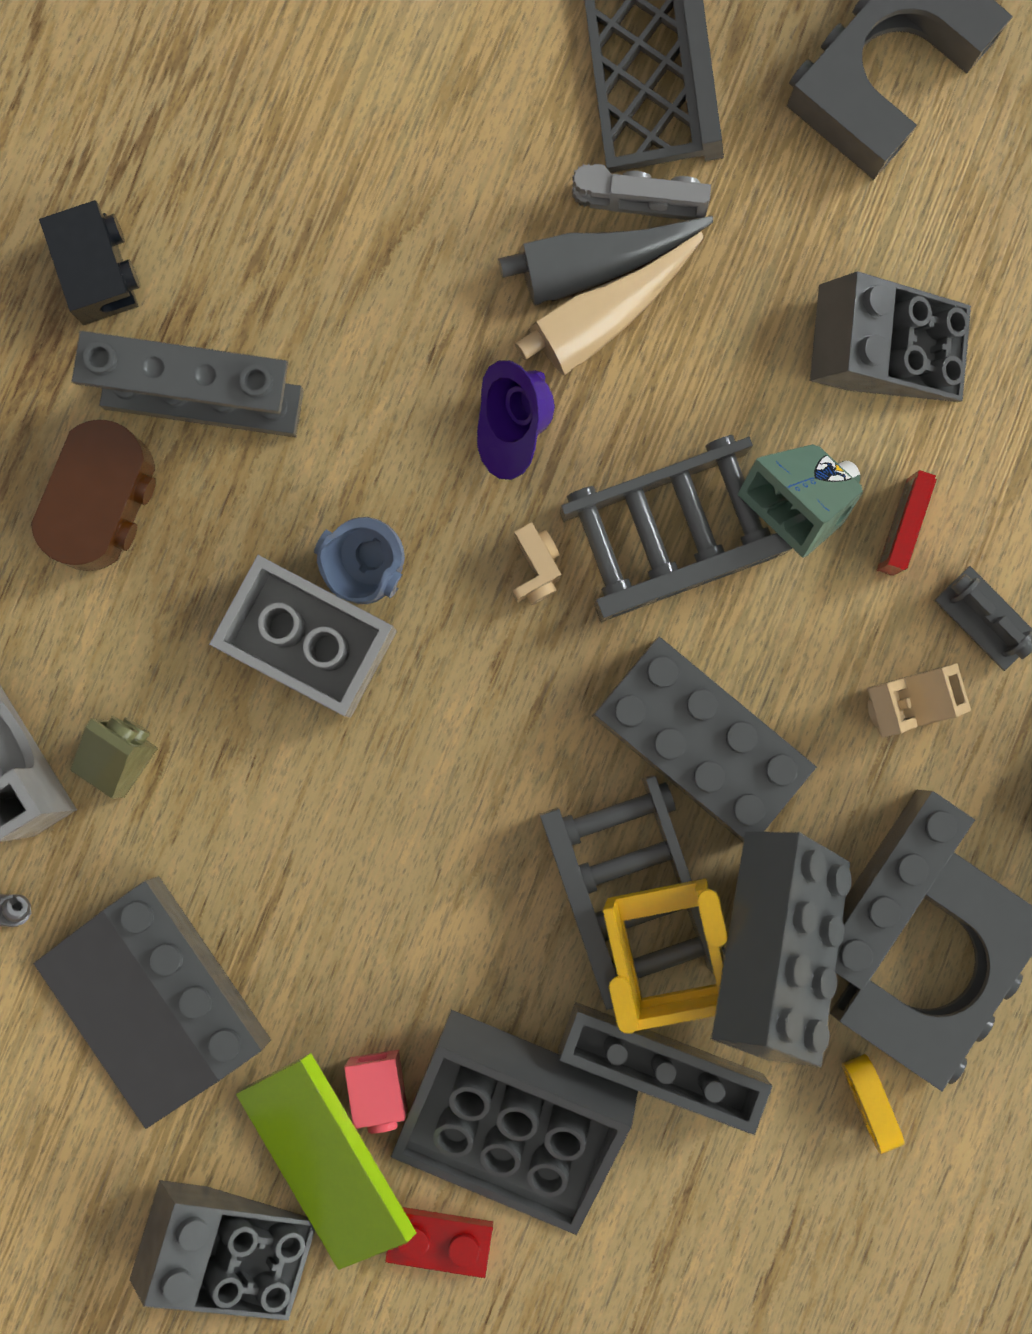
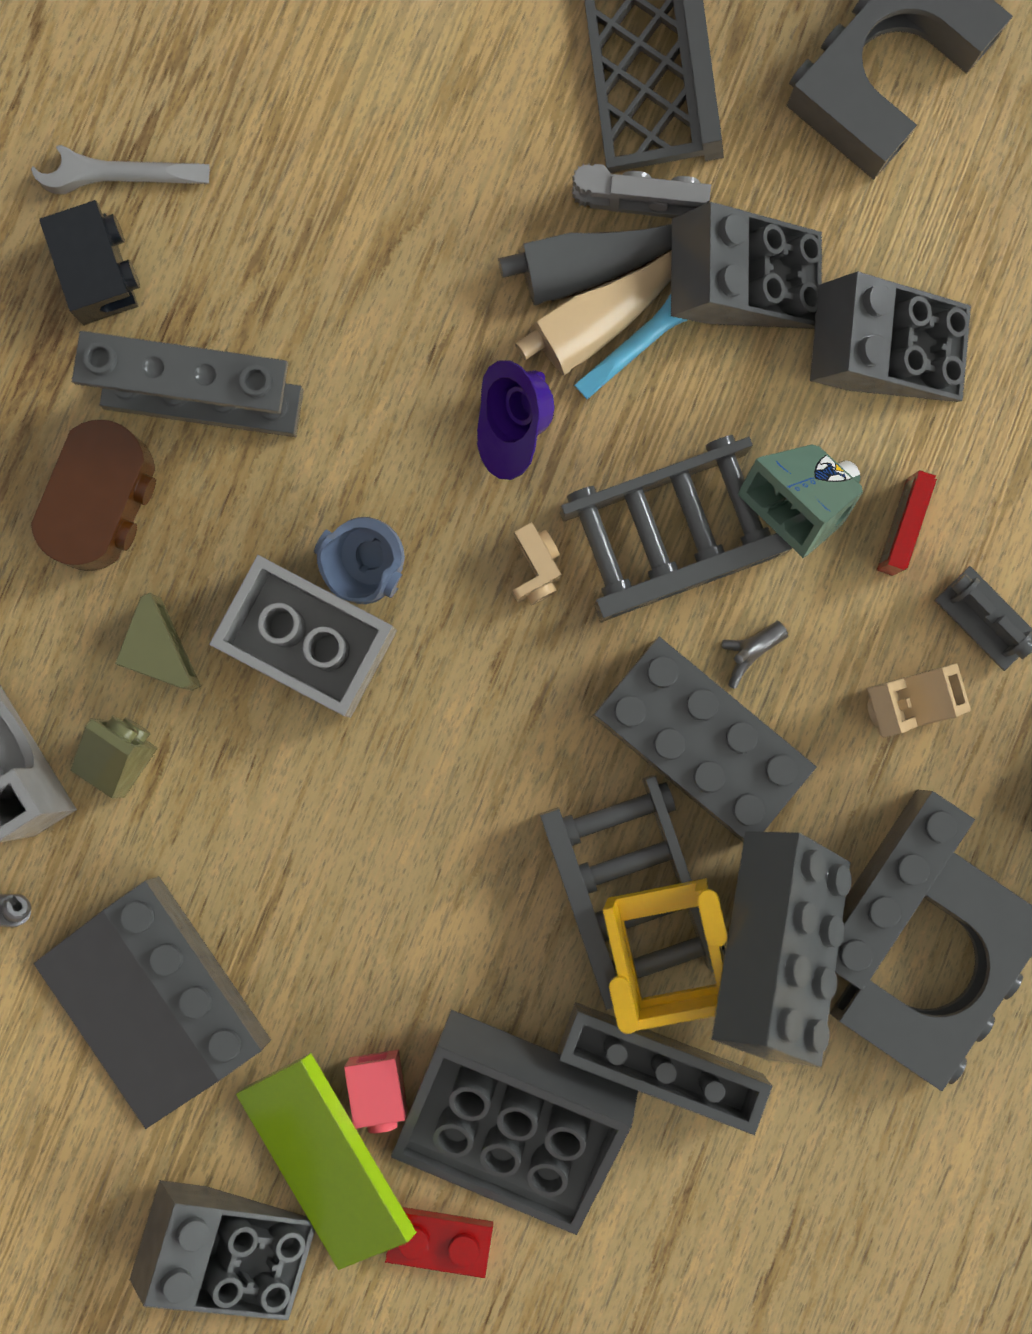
yellow beam [842,1054,905,1154] -> none
none -> light grey piece [31,145,210,194]
none -> olive slope [115,593,201,691]
none -> medium azure piece [574,294,687,399]
none -> dark grey slope [671,202,822,329]
none -> flat silver bar [721,621,789,689]

